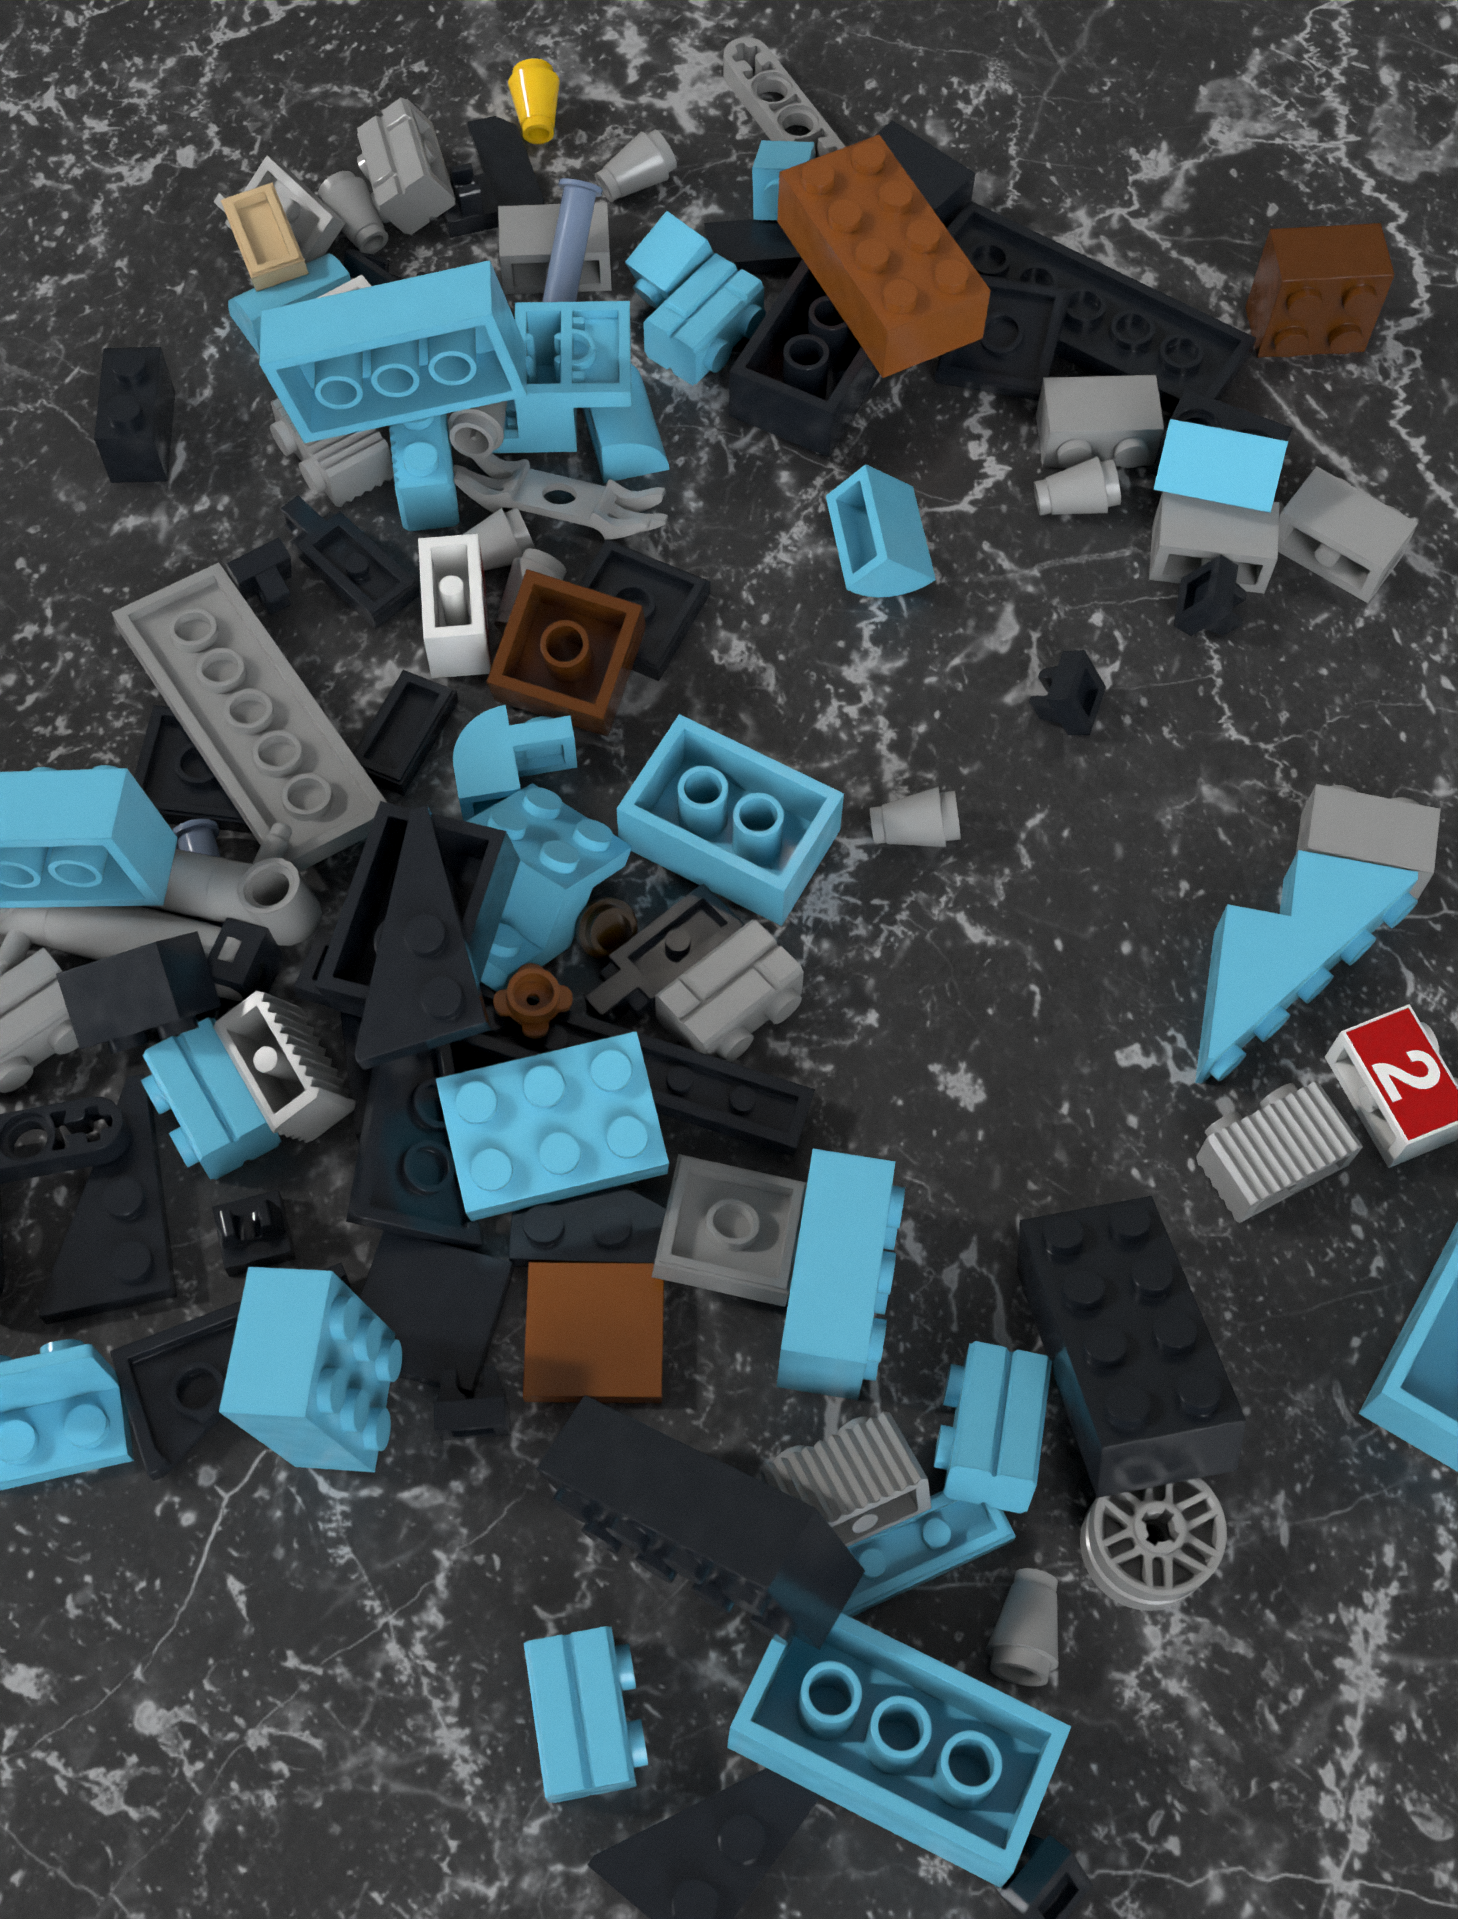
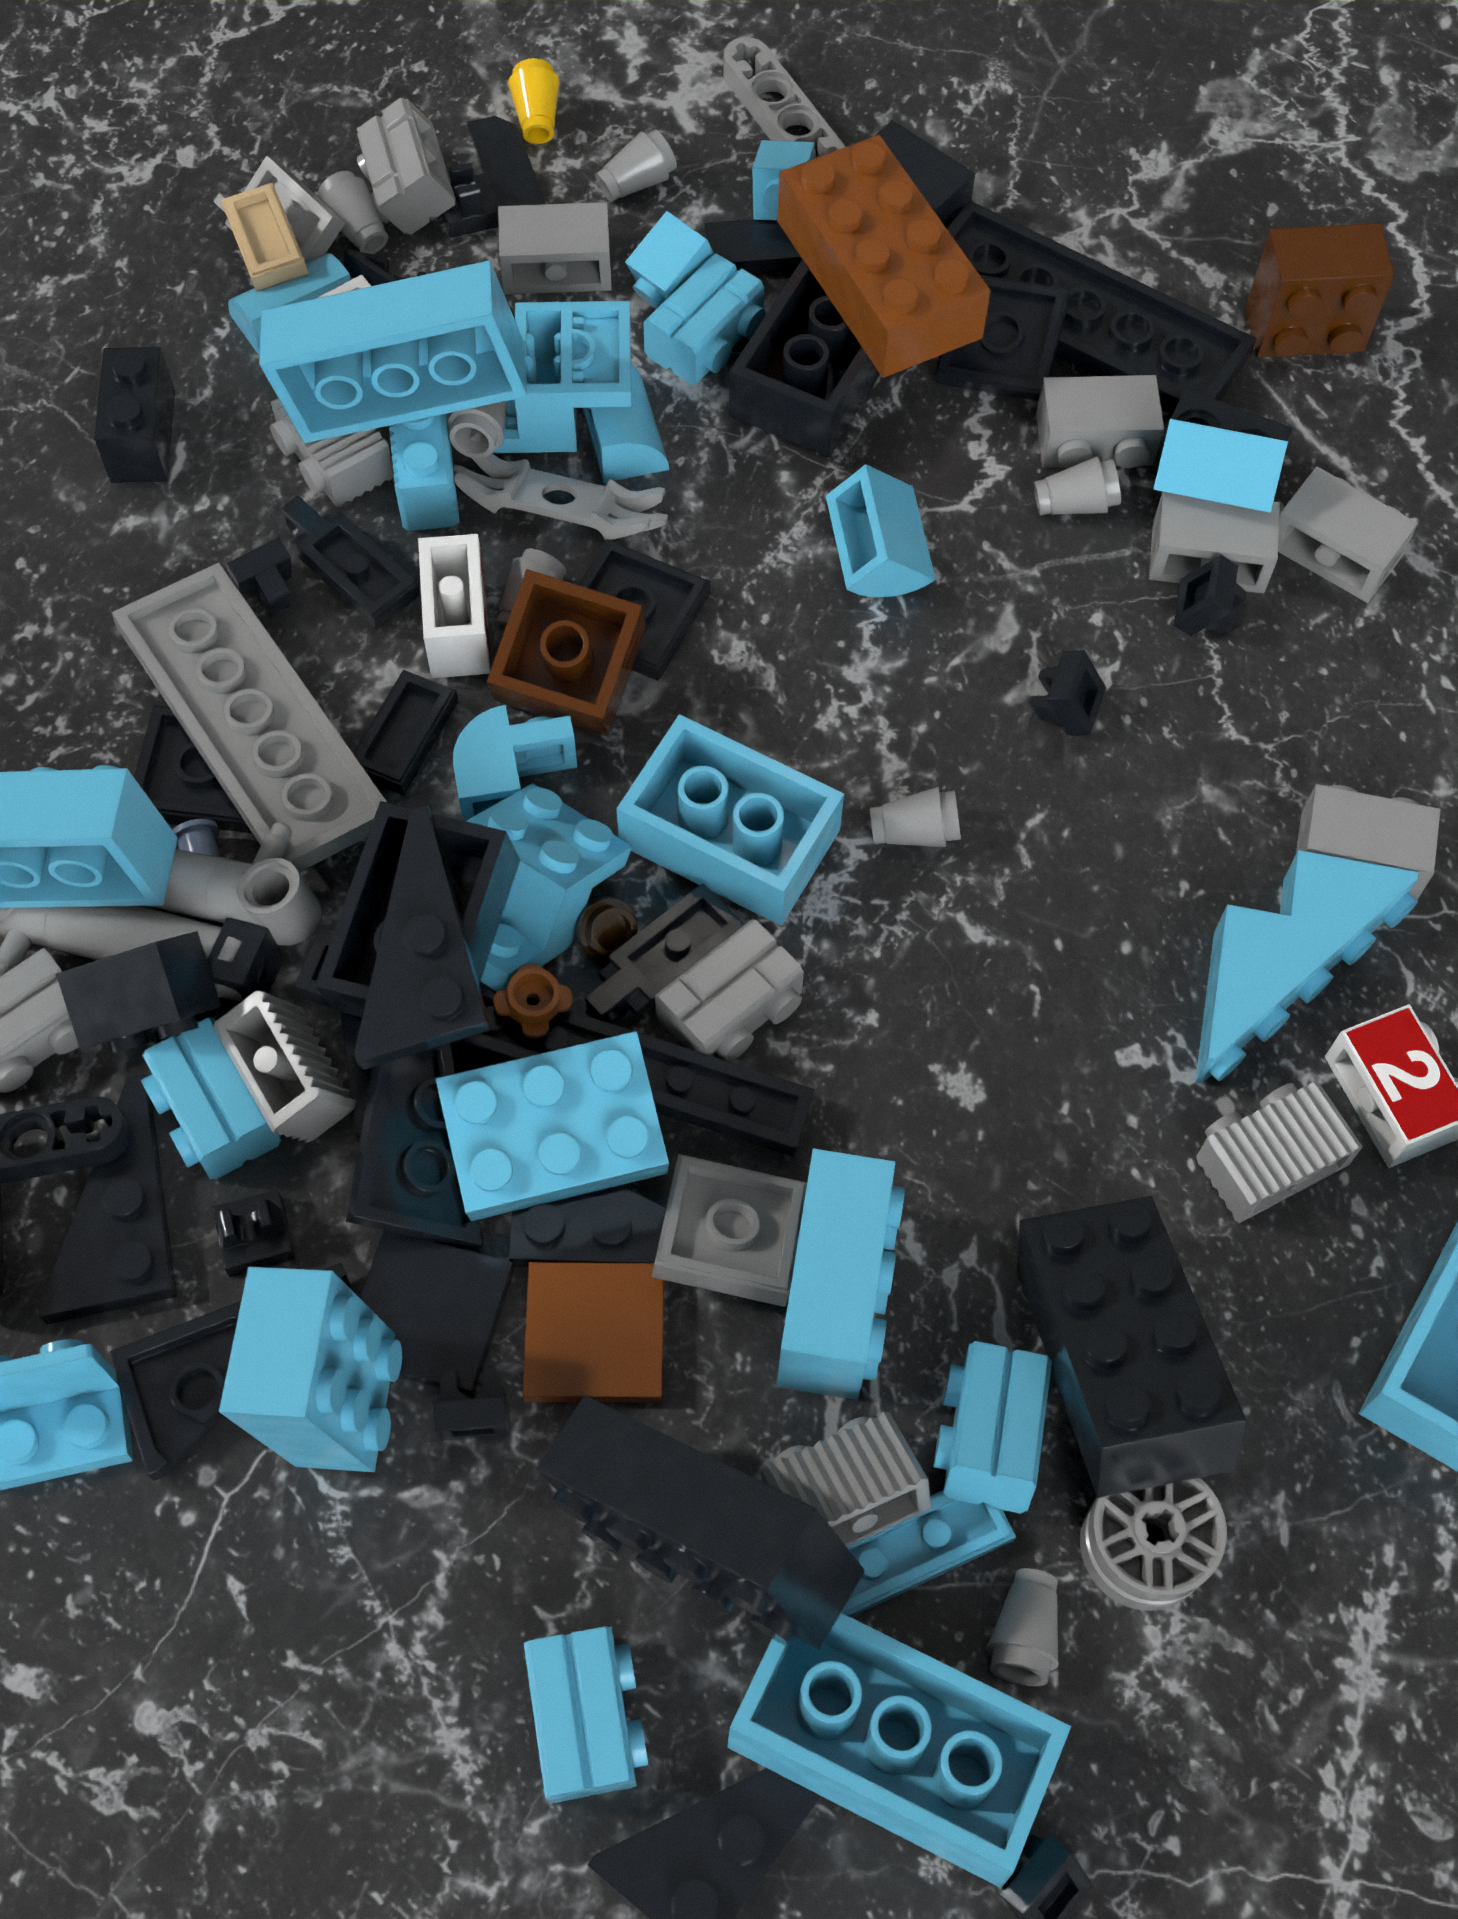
light grey cone [462,507,536,571] -> none
sand blue pin [542,178,603,302] -> none

